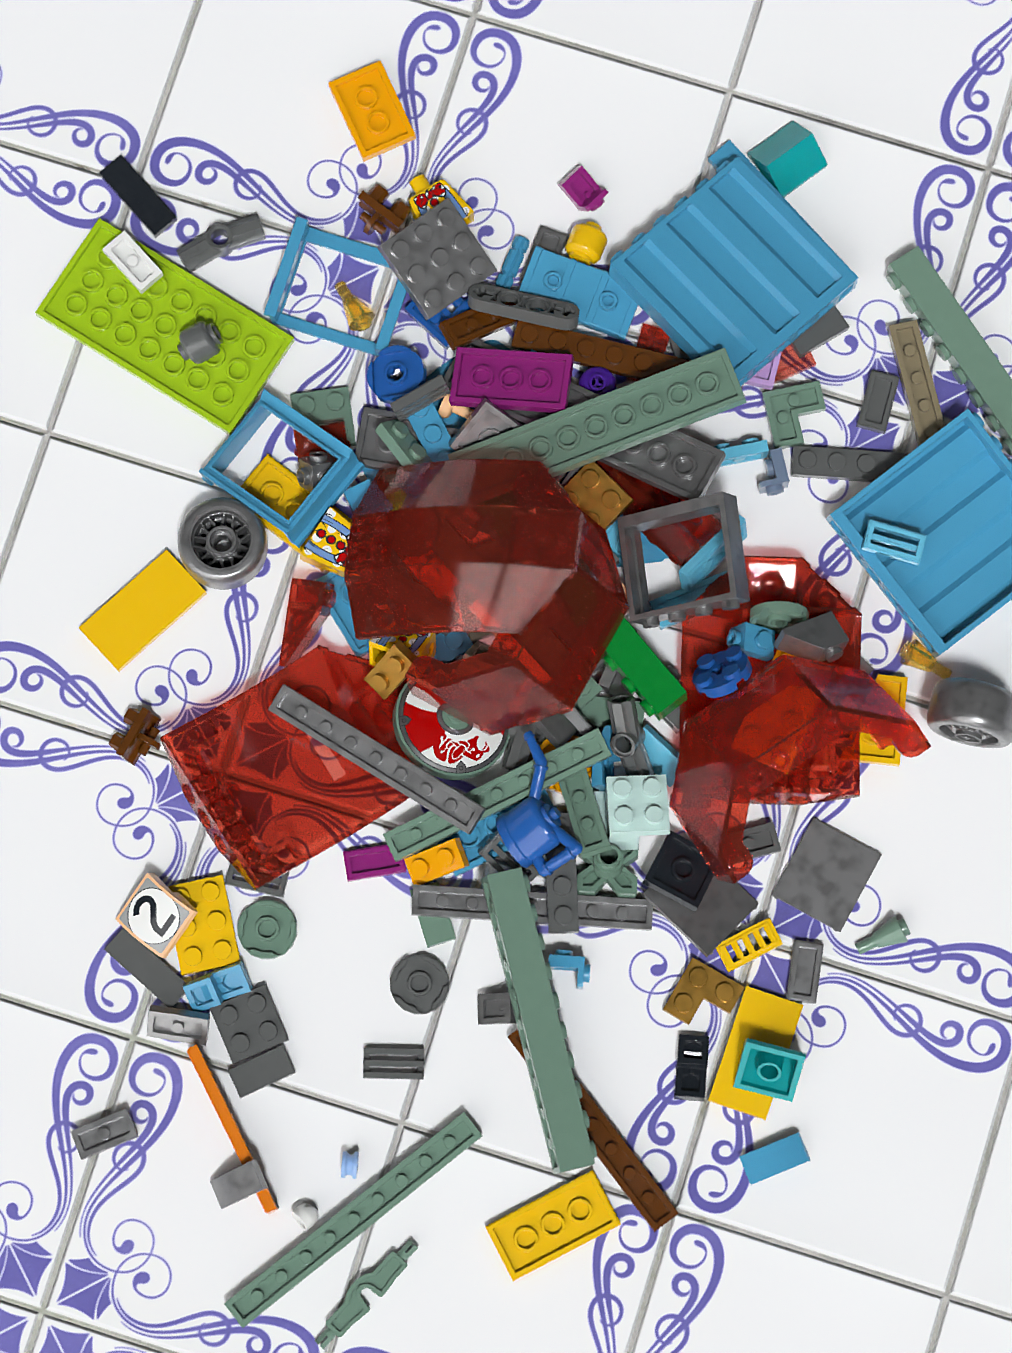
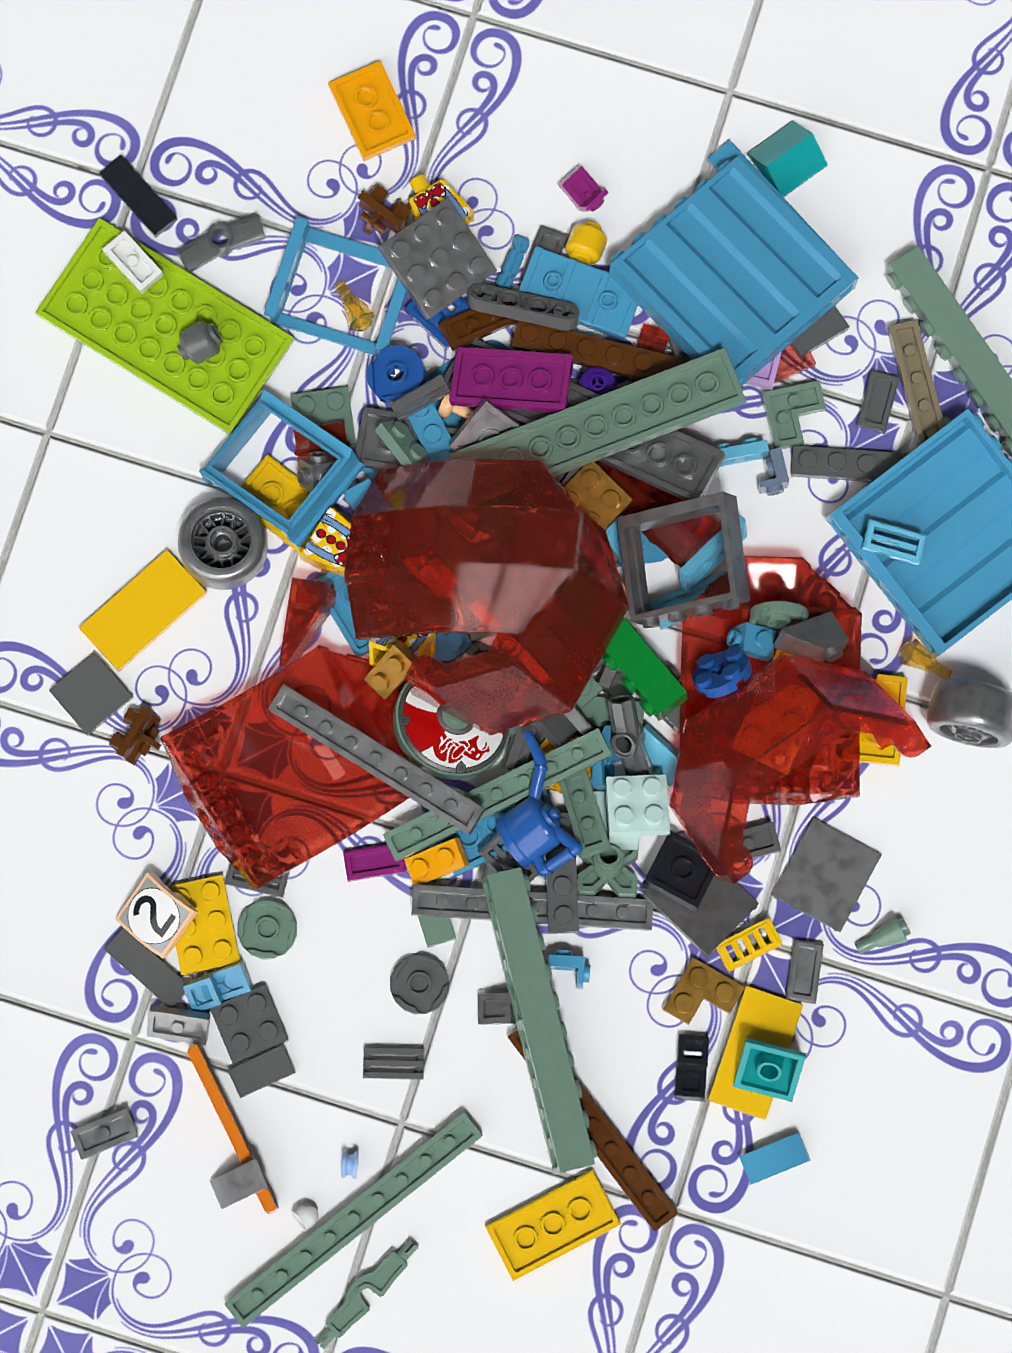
none -> dark grey tile [49,653,133,736]

